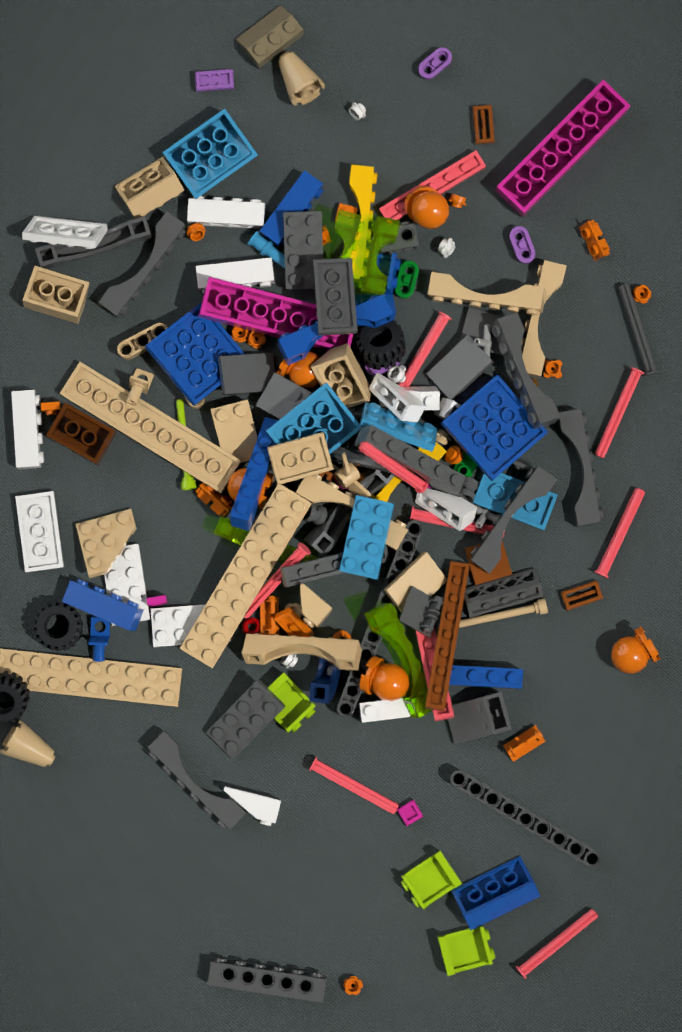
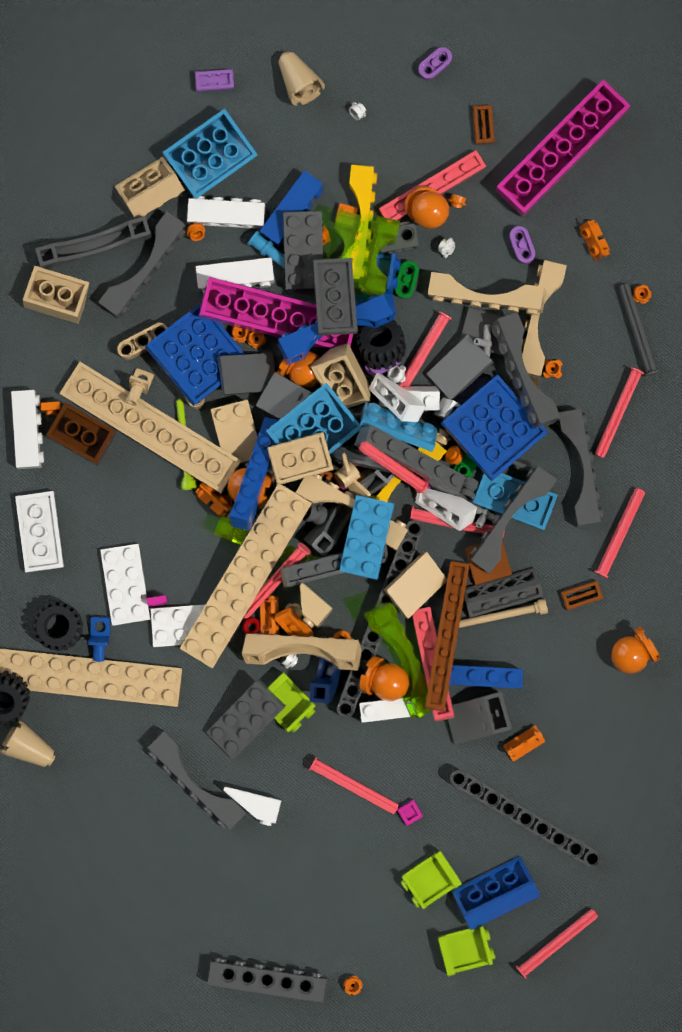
white plate [22,216,107,249] -> none
blue brick [62,578,144,631] -> none
tan plate [76,509,137,578] -> none
dark tan slope [236,5,304,69] -> none
dark grey hinge [399,586,443,638] -> none

